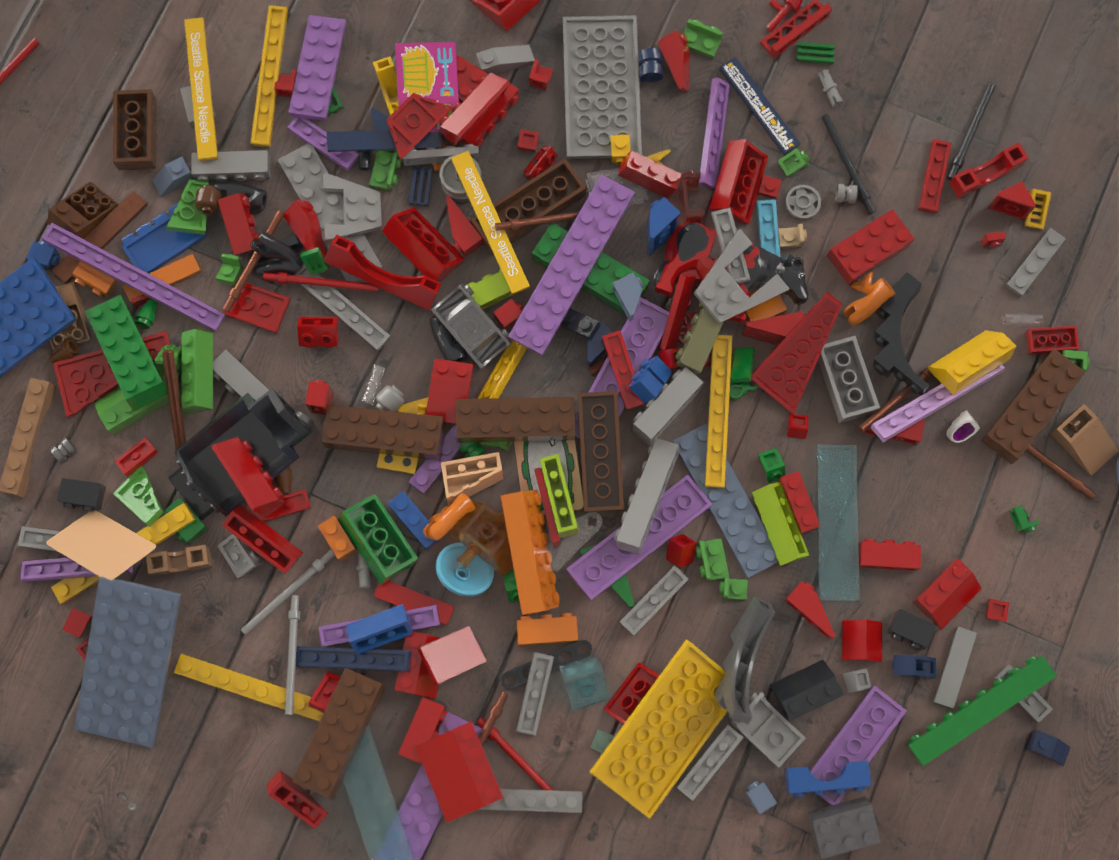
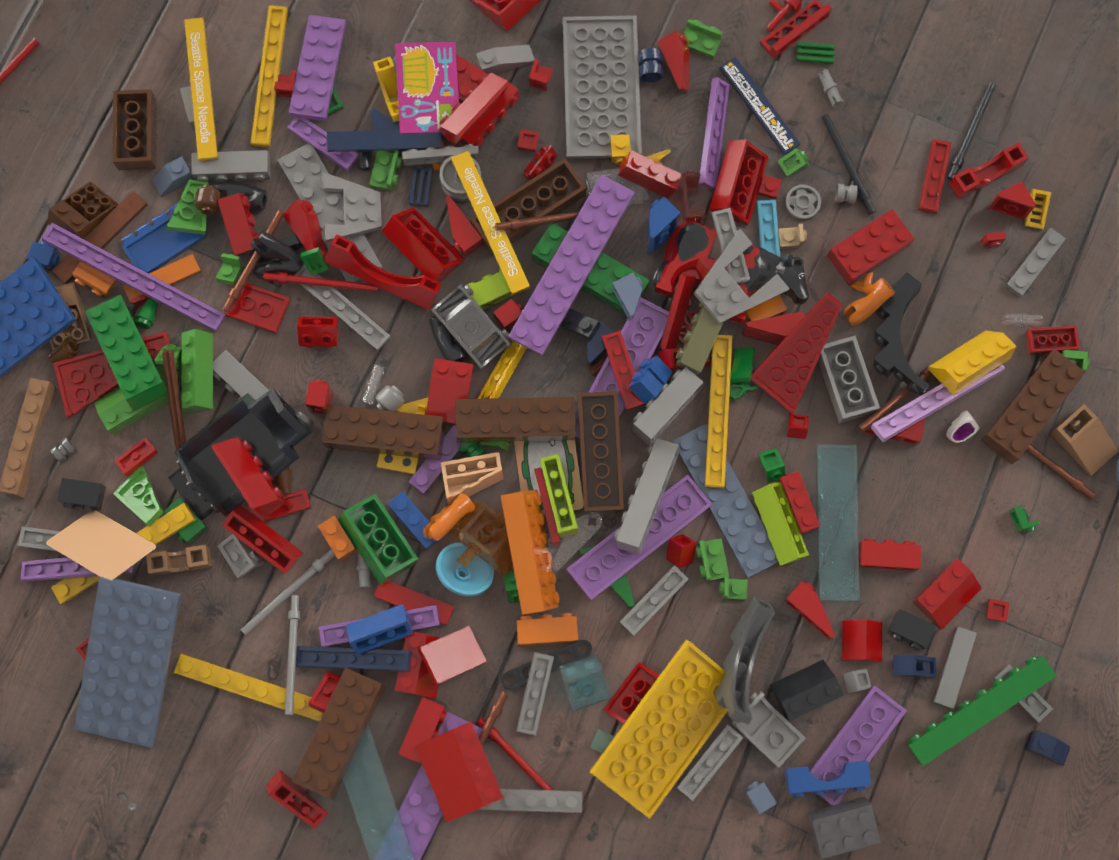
red panel [62,608,93,638] -> none
red wing [387,93,453,160] -> none

